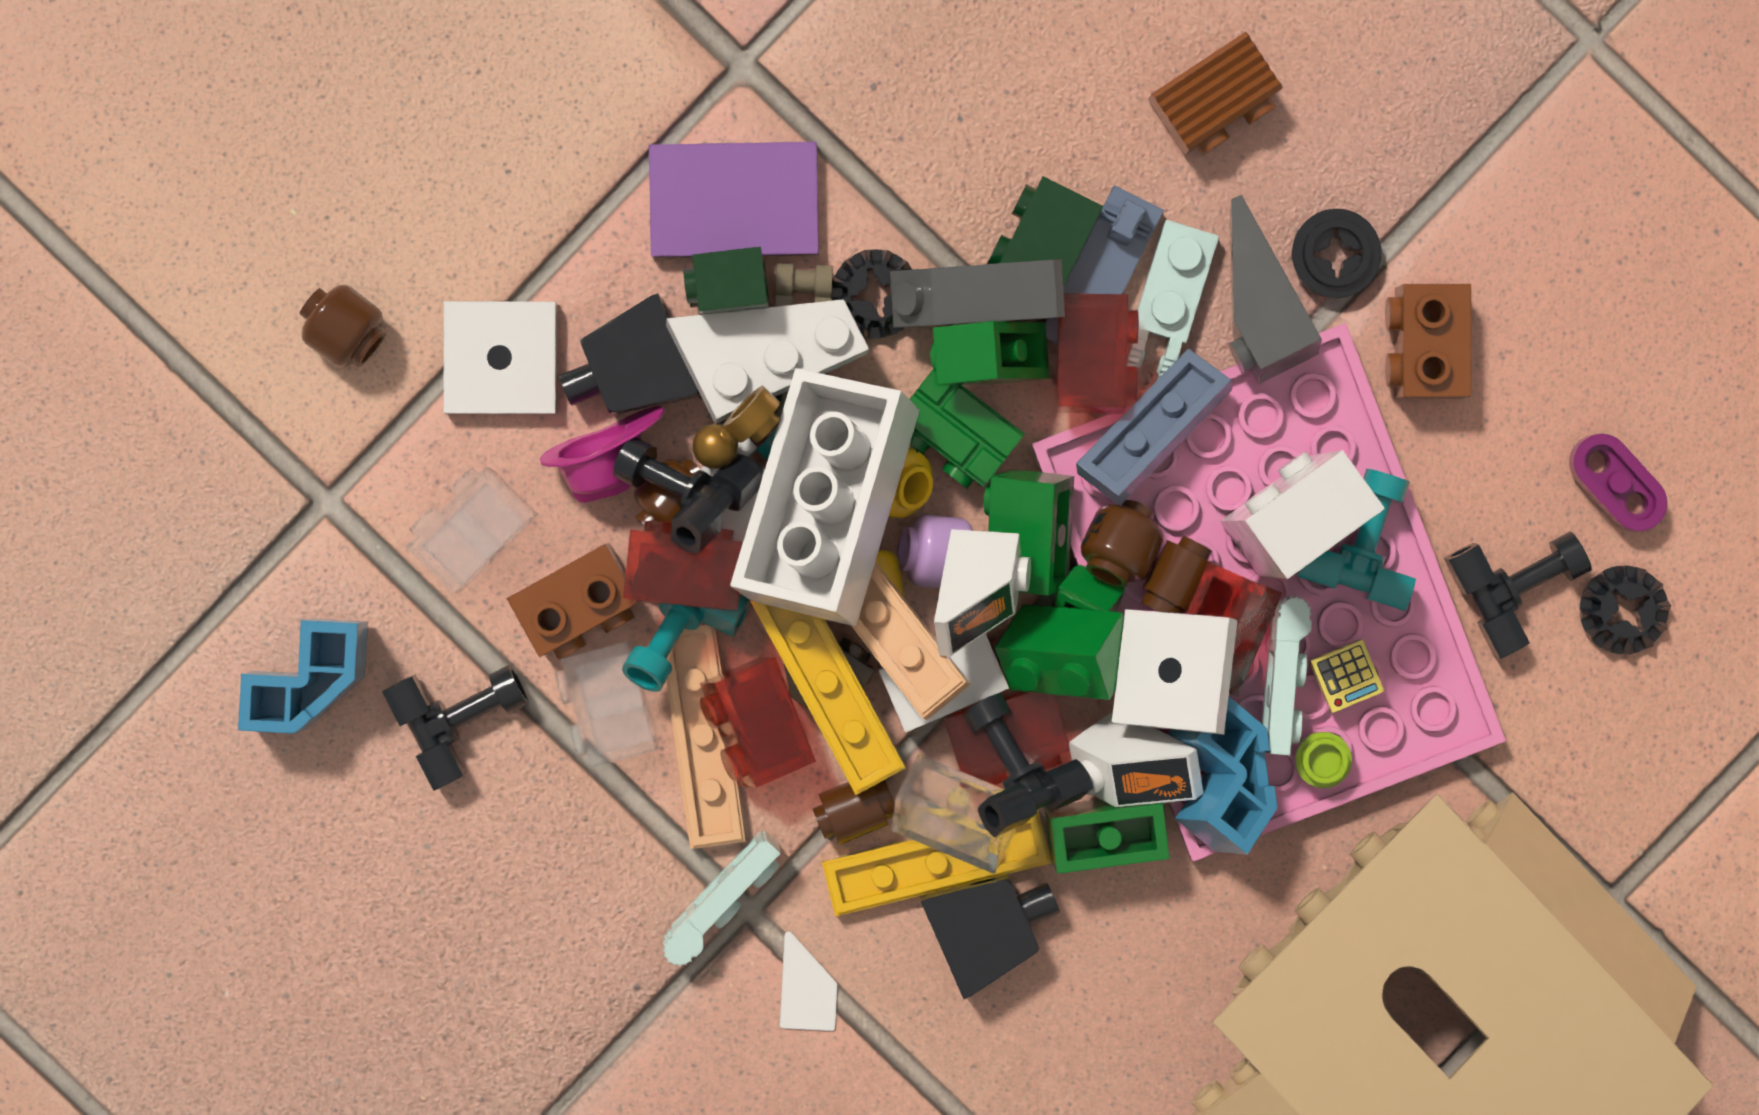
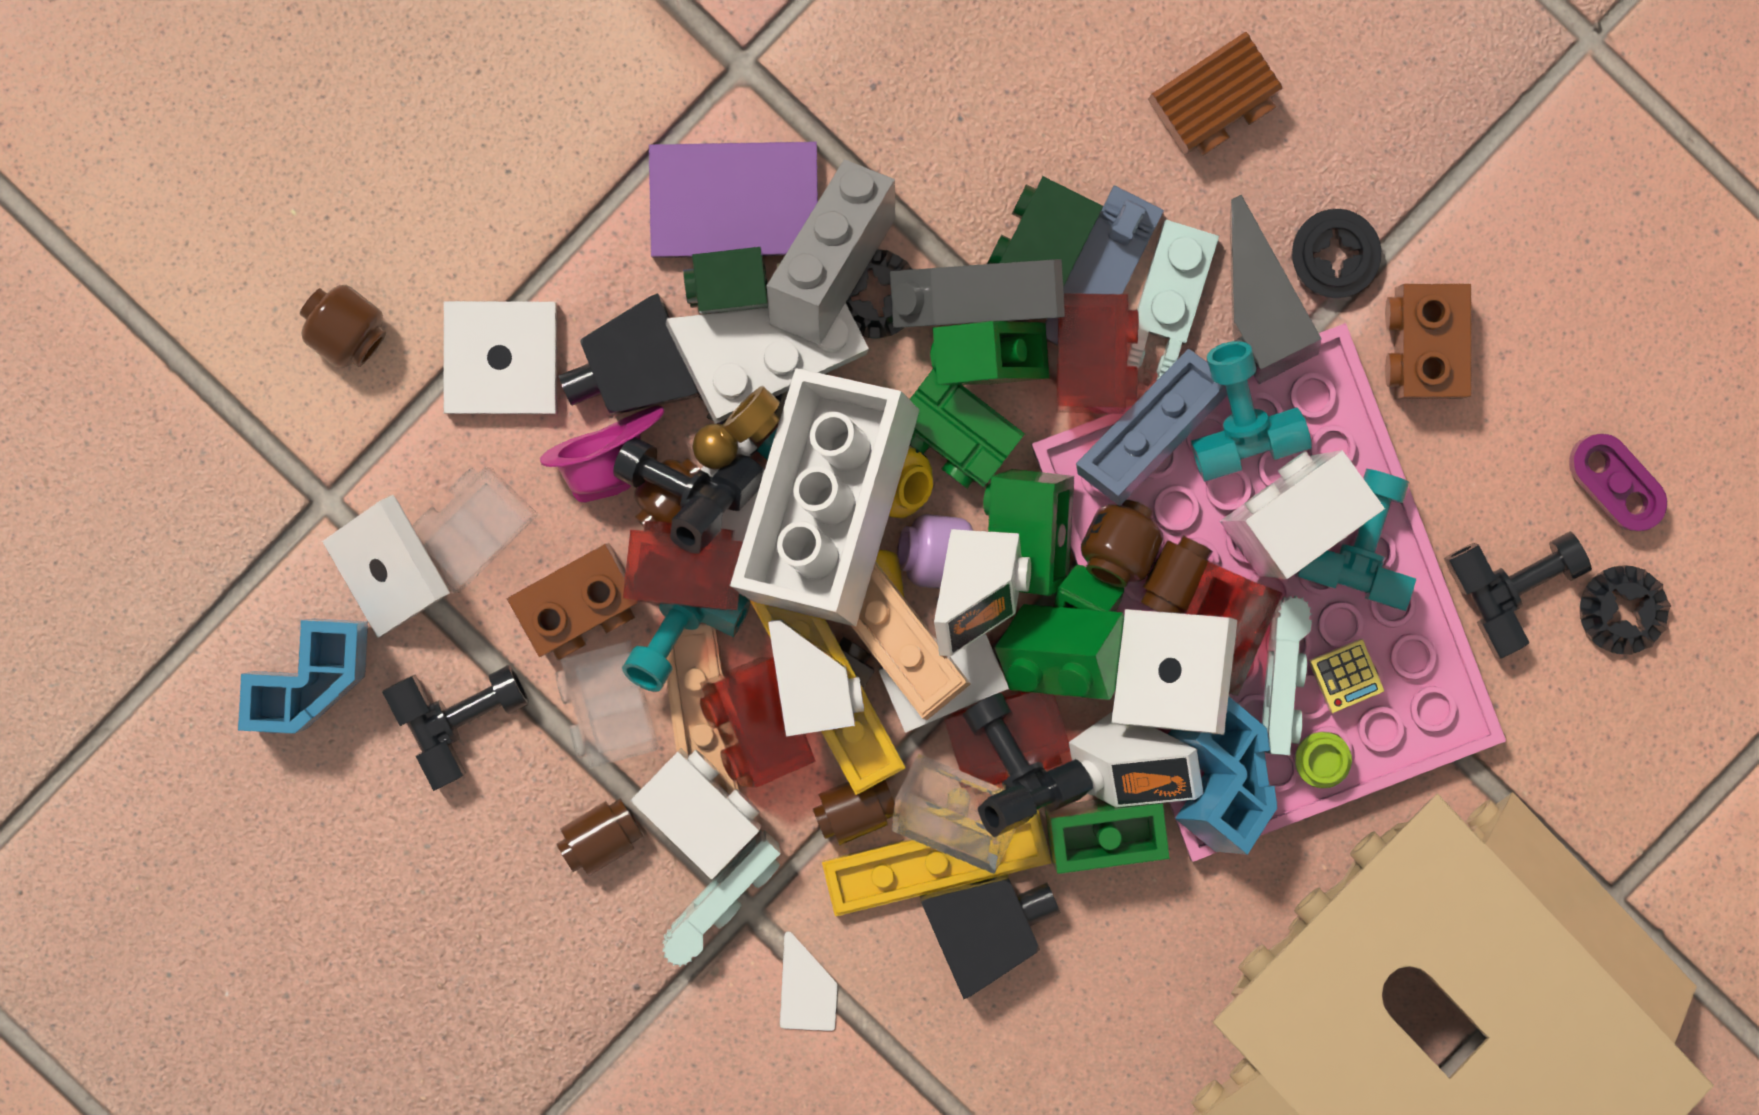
none -> white tile [322,495,450,638]
none -> reddish brown brick [556,798,644,876]
none -> white brick [630,748,761,879]
none -> light grey brick [767,159,895,345]
none -> white slope [768,619,864,737]
none -> teal bar [1191,341,1312,482]

